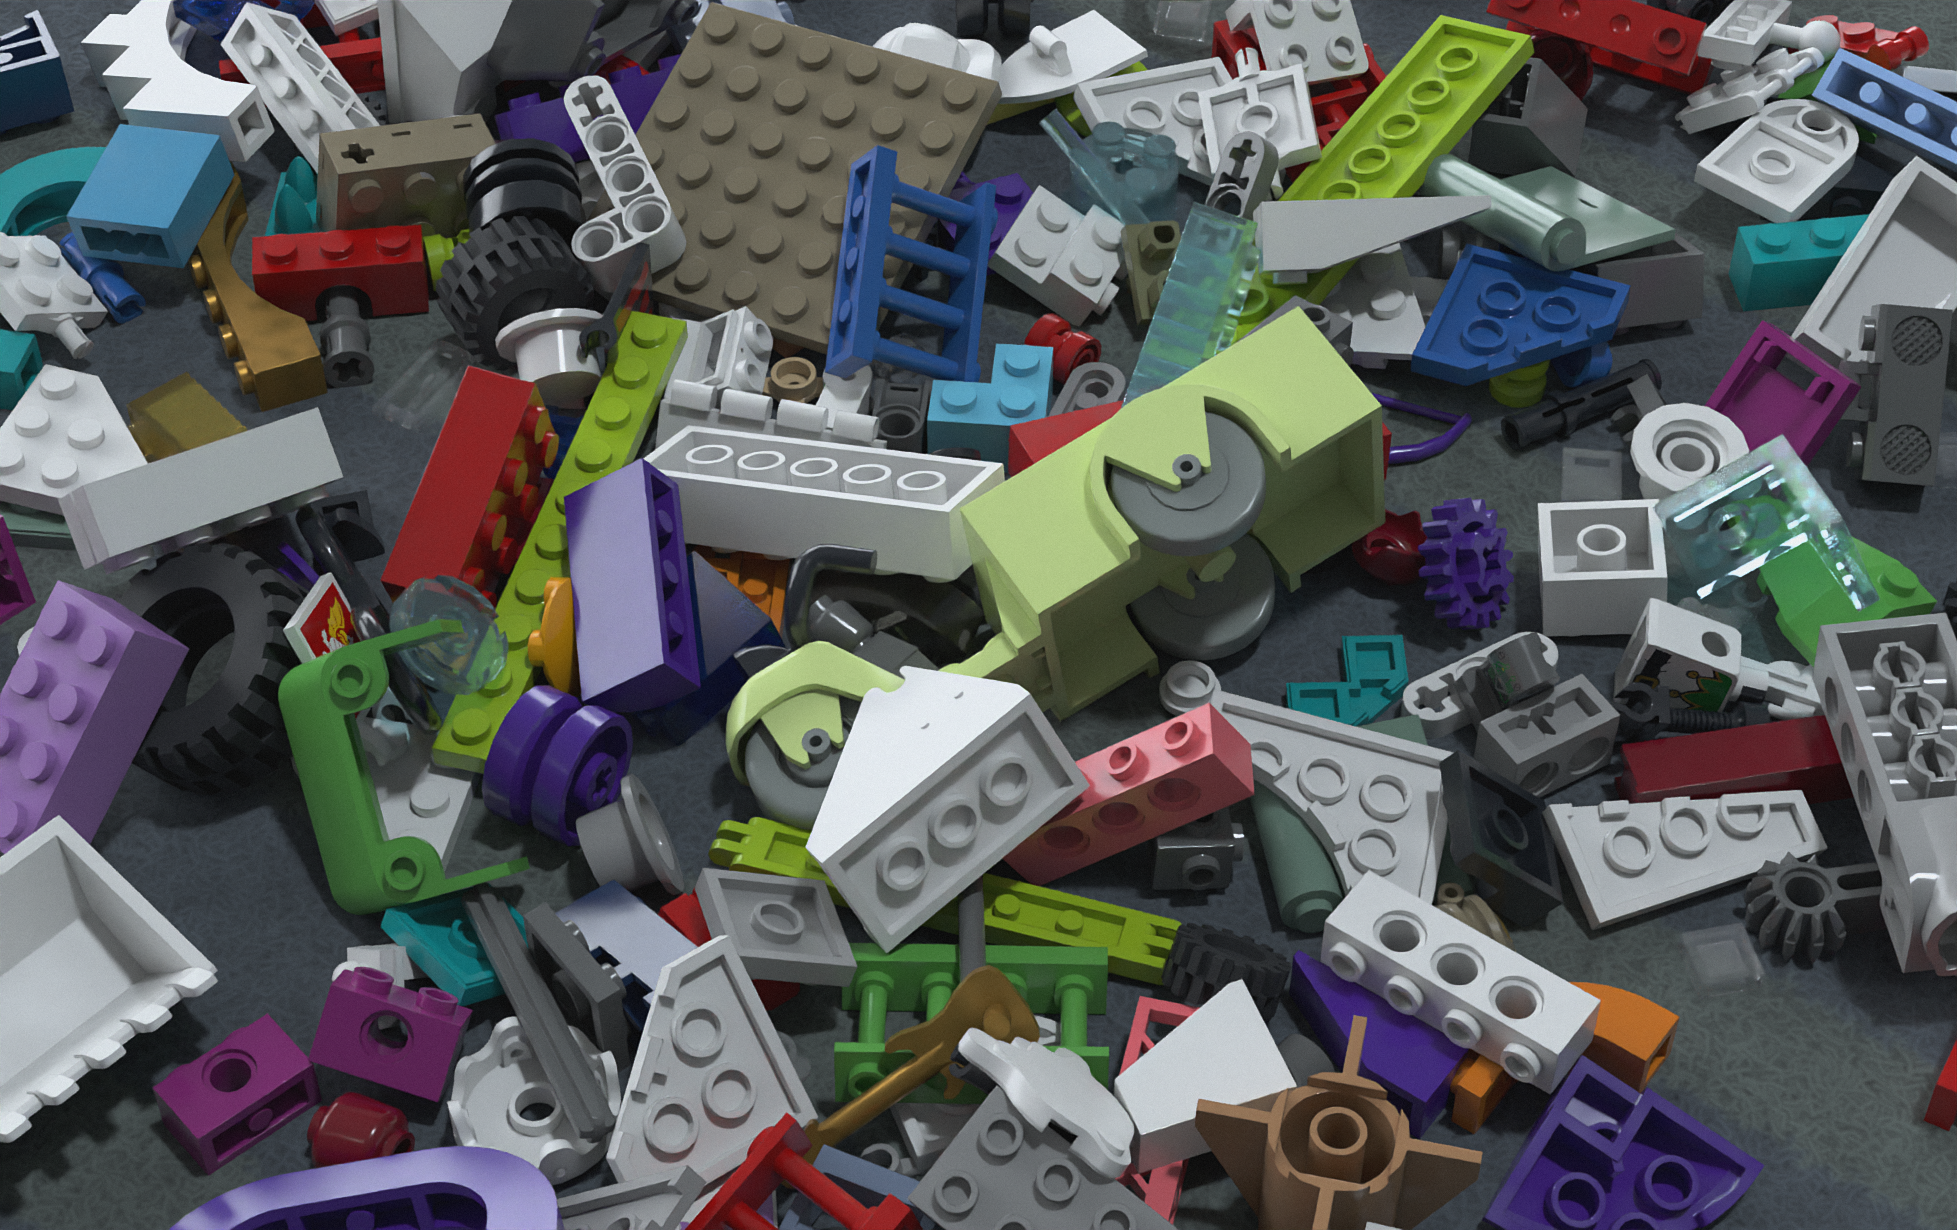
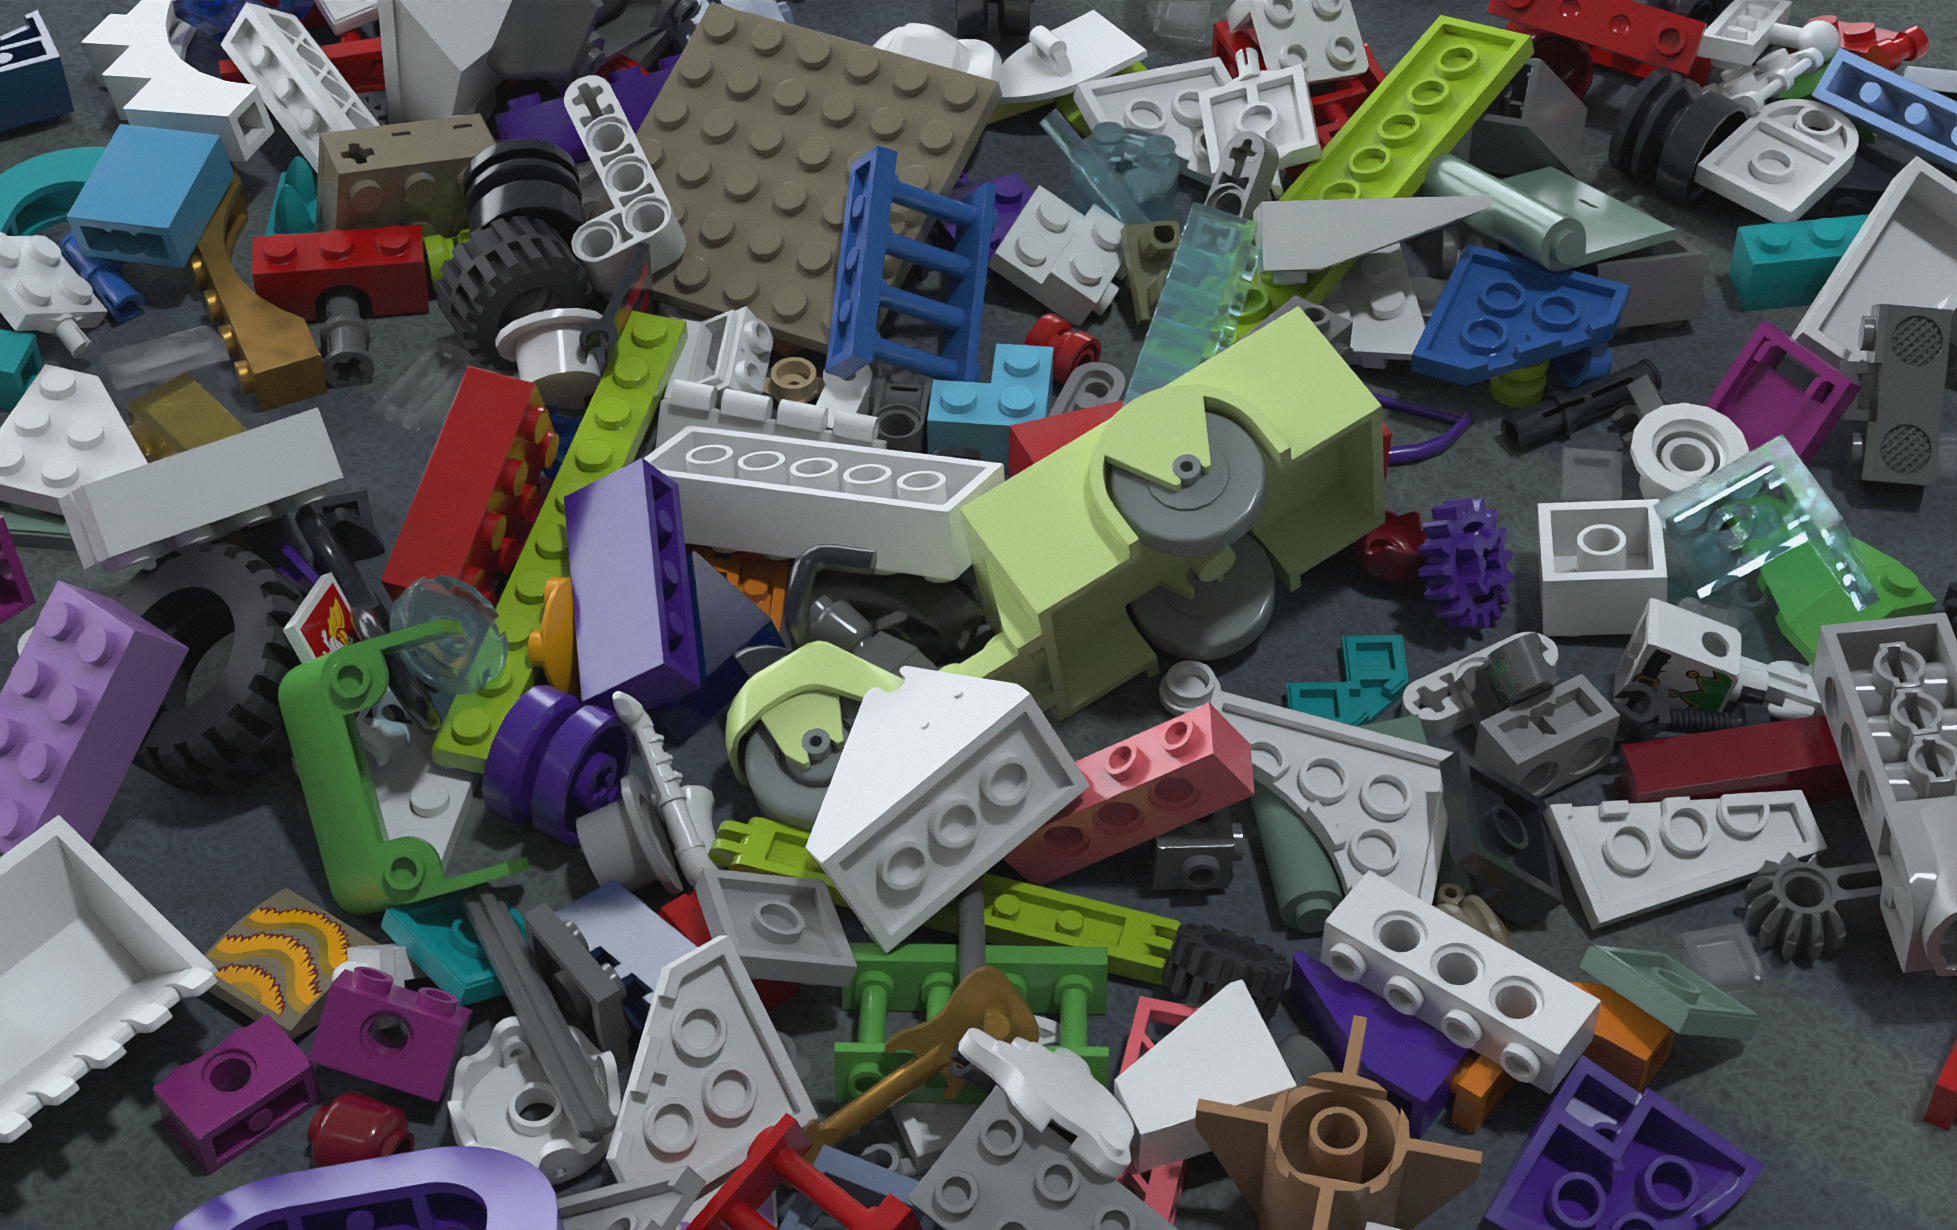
none -> clear plate [99,325,230,391]
none -> slope [204,887,381,1040]
none -> white piece [612,691,724,888]
none -> sand green tile [1579,945,1761,1040]
none -> black wheel [1608,67,1750,209]

